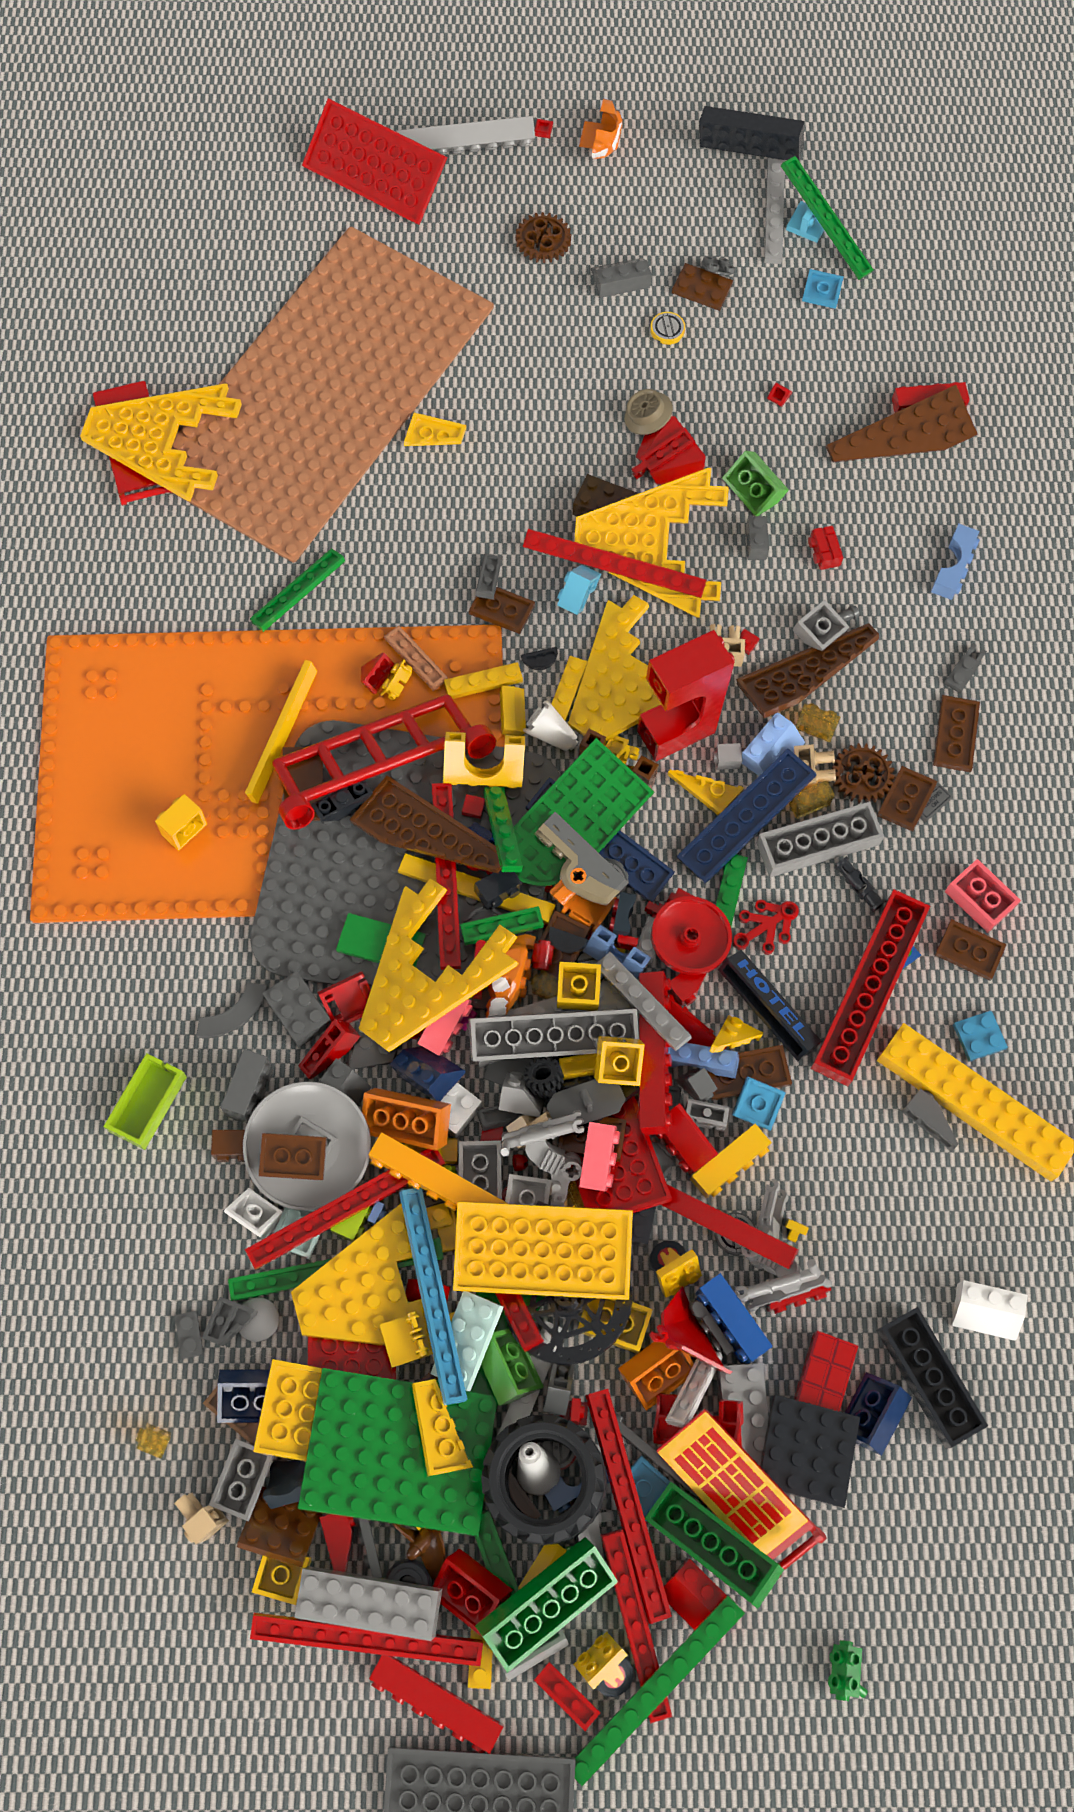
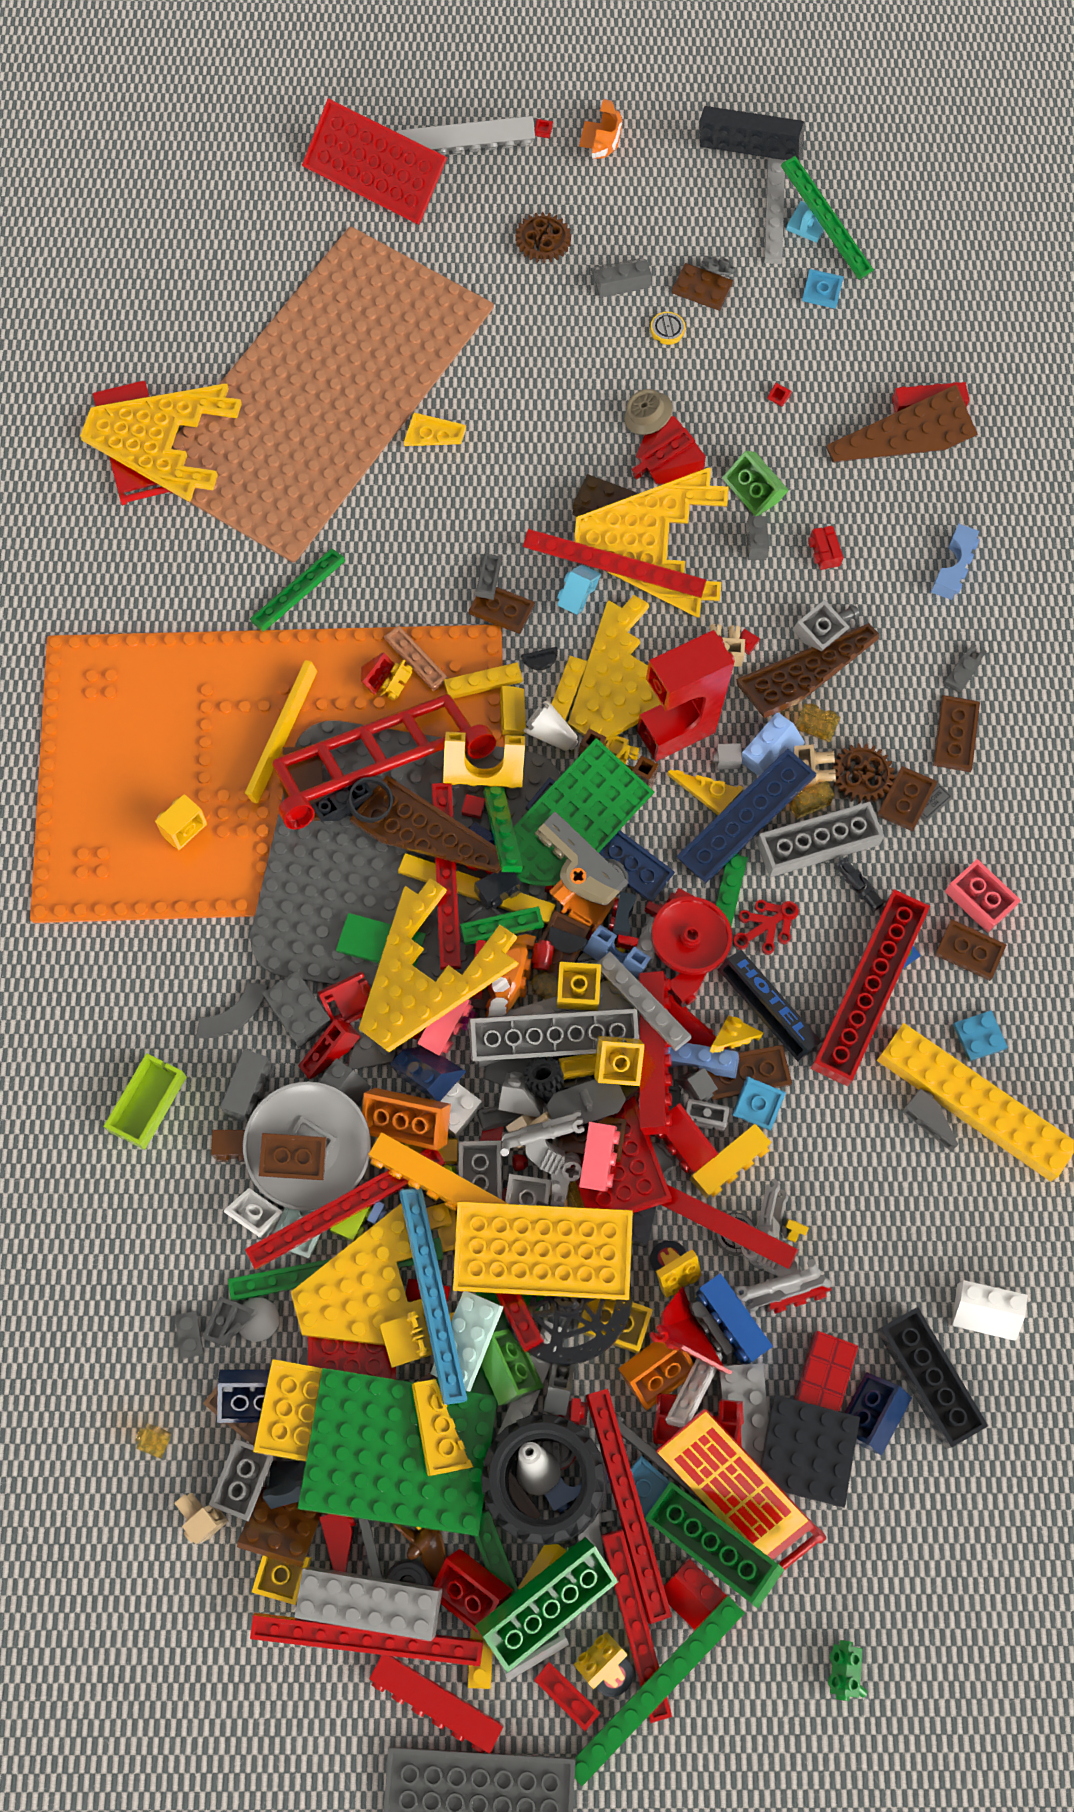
none -> black tyre [347,777,393,823]

